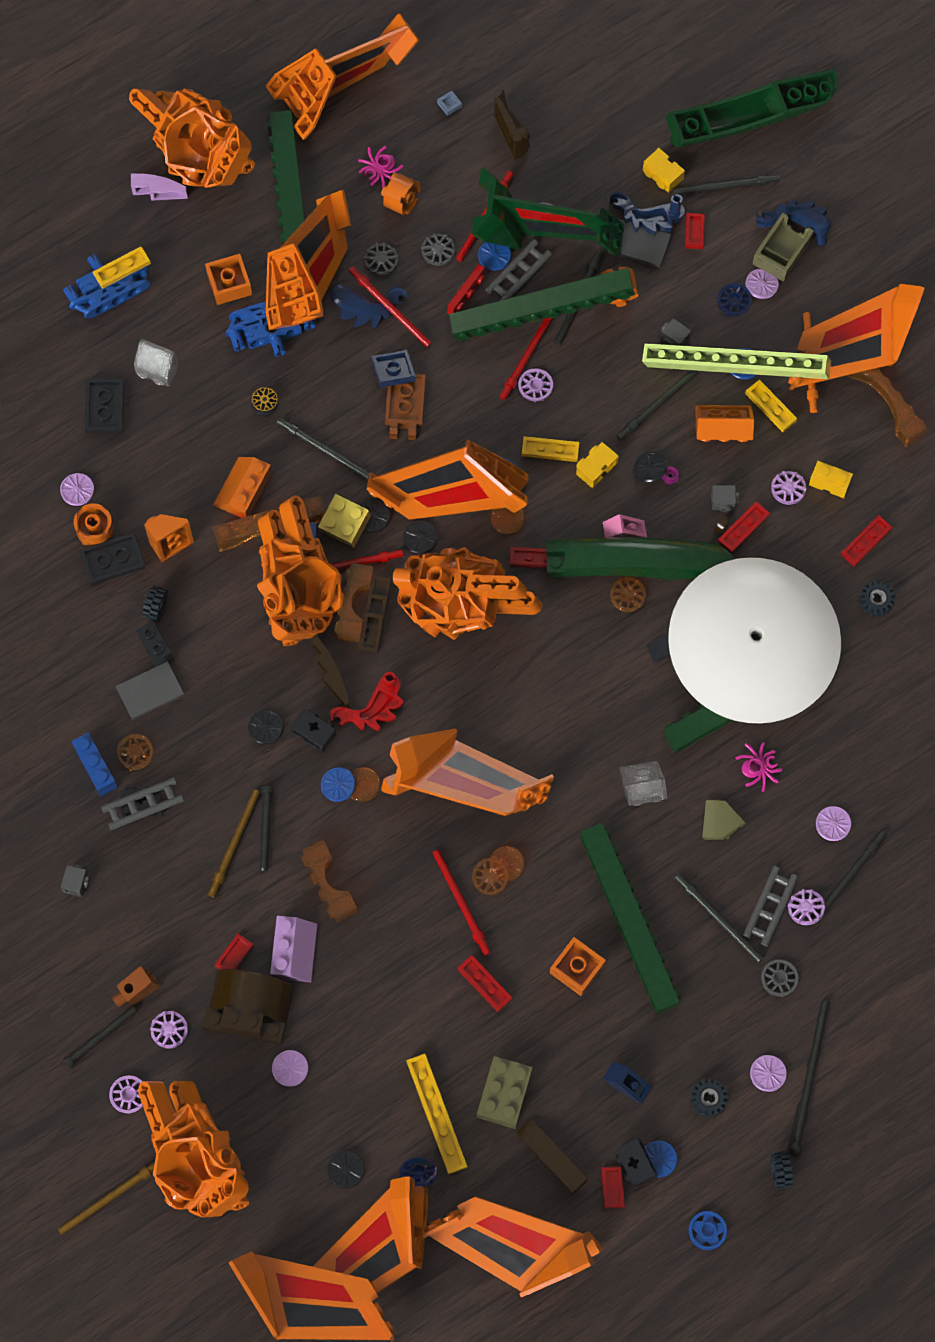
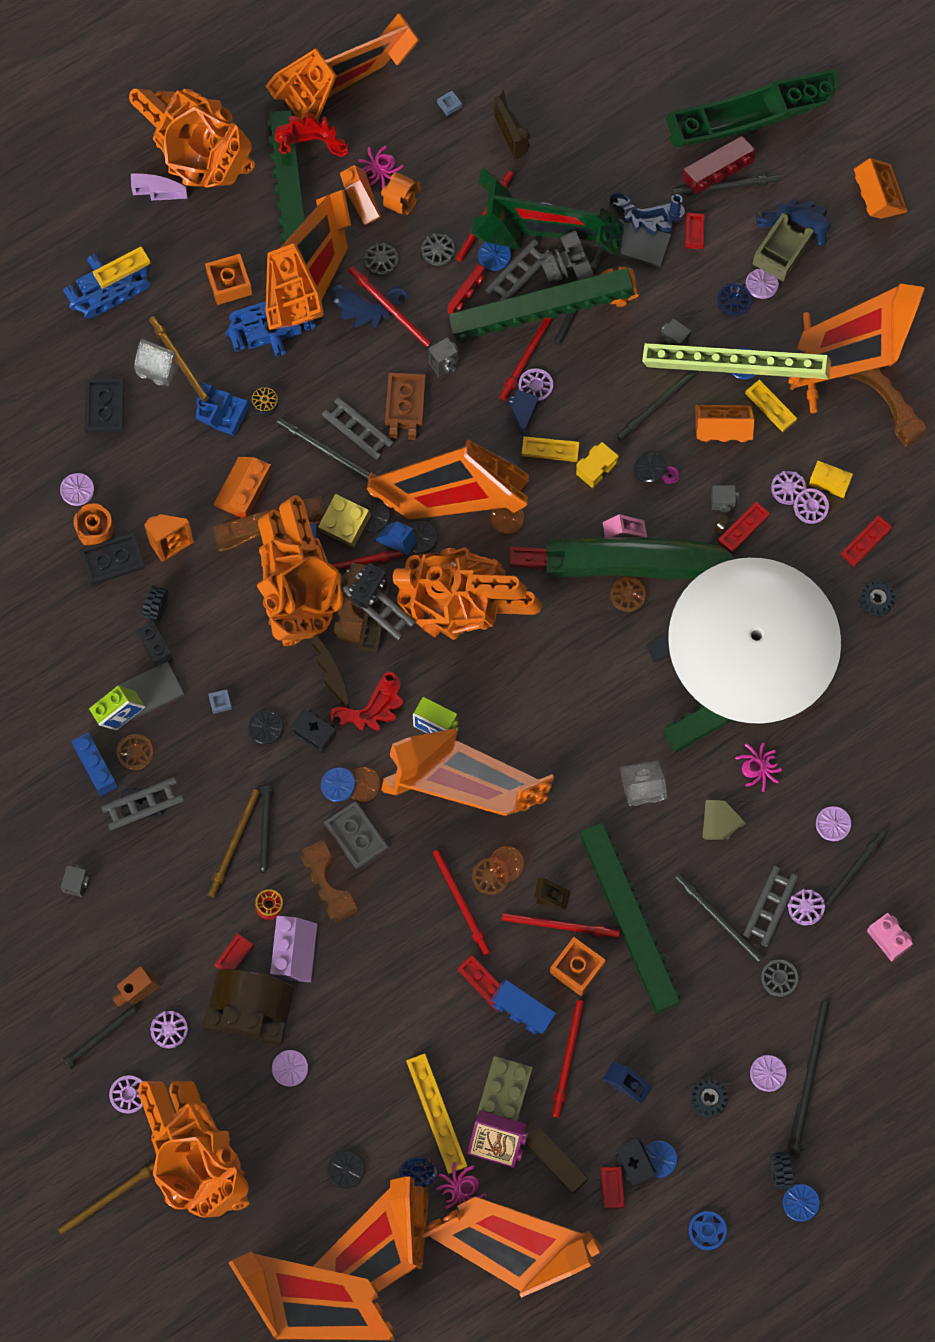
dark blue tile [371,350,416,388] -> none
yellow brick [643,148,685,193] -> none
none -> piece [89,685,145,730]
none -> pearl gold bar [149,316,209,402]
none -> blue slope [196,382,251,436]
none -> sand blue plate [208,689,232,714]
none -> red wheel [255,889,283,920]
none -> red animal [275,113,348,157]
none -> dark grey bar [322,397,394,461]
none -> dark grey tile [324,801,389,870]
none -> orange slope [340,165,381,226]
none -> dark grey bar [342,572,416,641]
none -> black brick [349,563,387,609]
none -> blue slope [376,521,417,555]
none -> lime piece [413,697,459,733]
none -> flat silver brick [429,337,459,378]
none -> dark pink animal [436,1162,487,1212]
none -> brick [467,1110,528,1168]
none -> blue brick [490,980,556,1035]
none -> red bar [502,913,620,938]
none -> dark blue slope [509,390,539,436]
none -> dark brown slope [534,878,570,910]
none -> dark grey beam [540,230,594,282]
none -> red bar [552,1000,584,1118]
none -> brick [683,136,755,194]
none -> blue wheel [783,1184,820,1221]
none -> lavender wheel [793,489,829,524]
none -> orange slope [854,158,908,219]
none -> bright pink brick [867,913,913,962]

